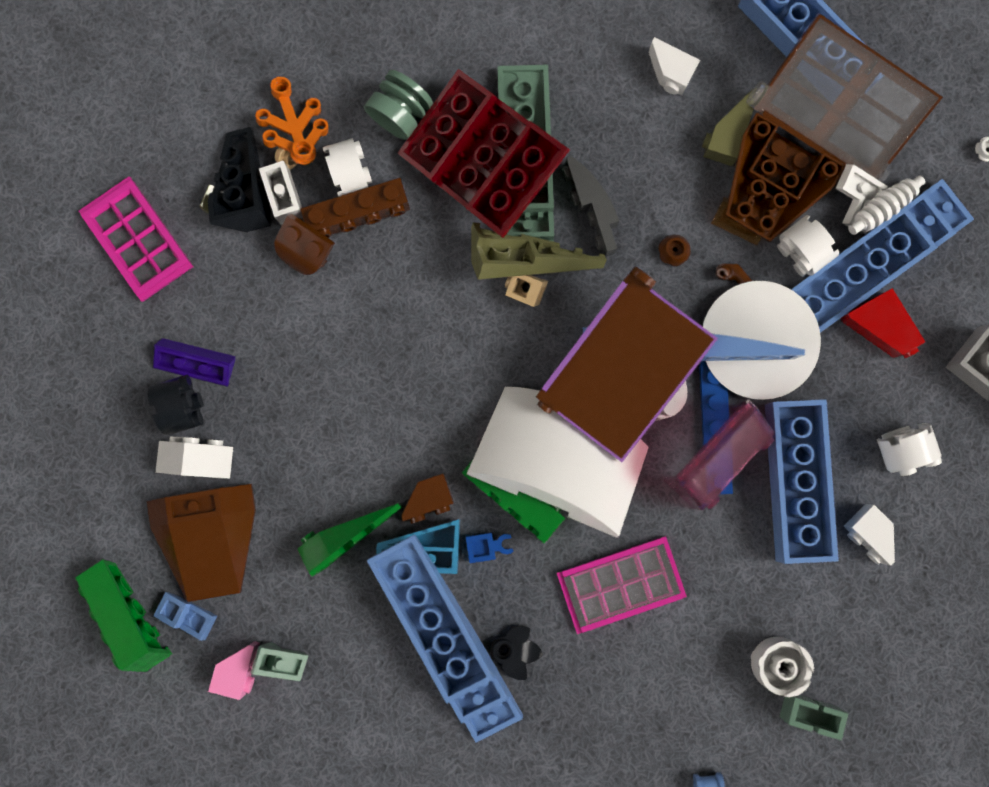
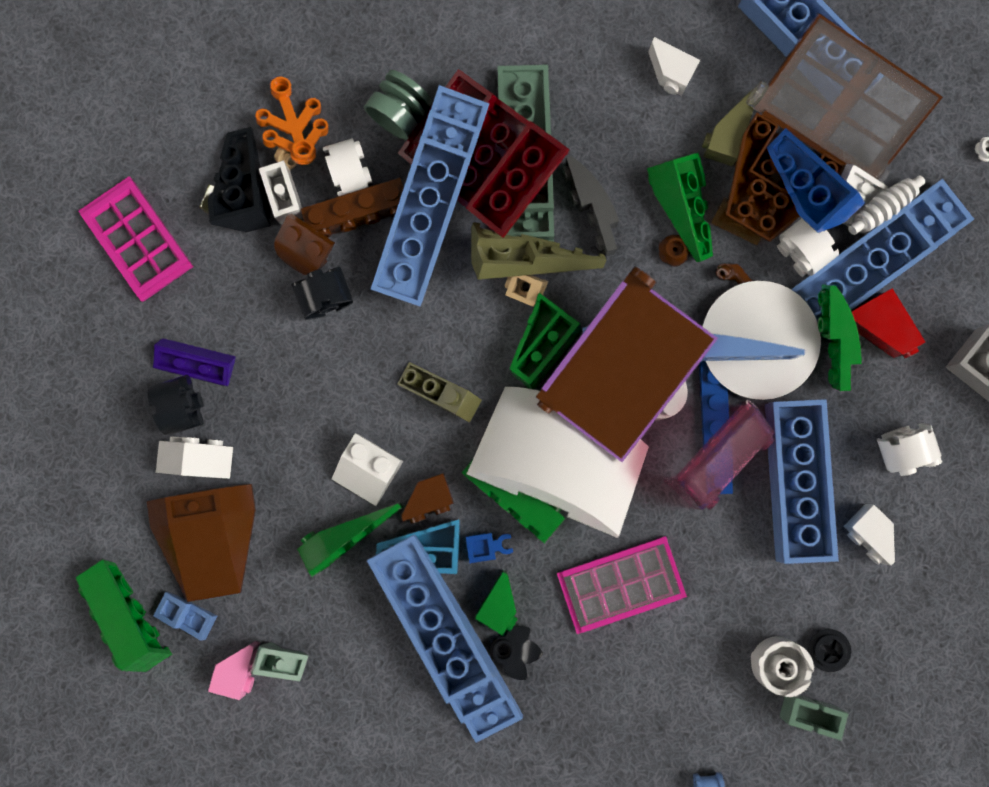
none -> black brick [291,267,353,320]
none -> white slope [332,433,403,506]
none -> medium blue slope [371,85,489,307]
none -> olive slope [397,362,482,423]
none -> green slope [475,570,518,635]
none -> green wedge [510,293,582,390]
none -> green wedge [647,153,713,262]
none -> blue wedge [766,128,865,233]
none -> black gear [807,628,851,672]
none -> green slope [818,284,862,391]

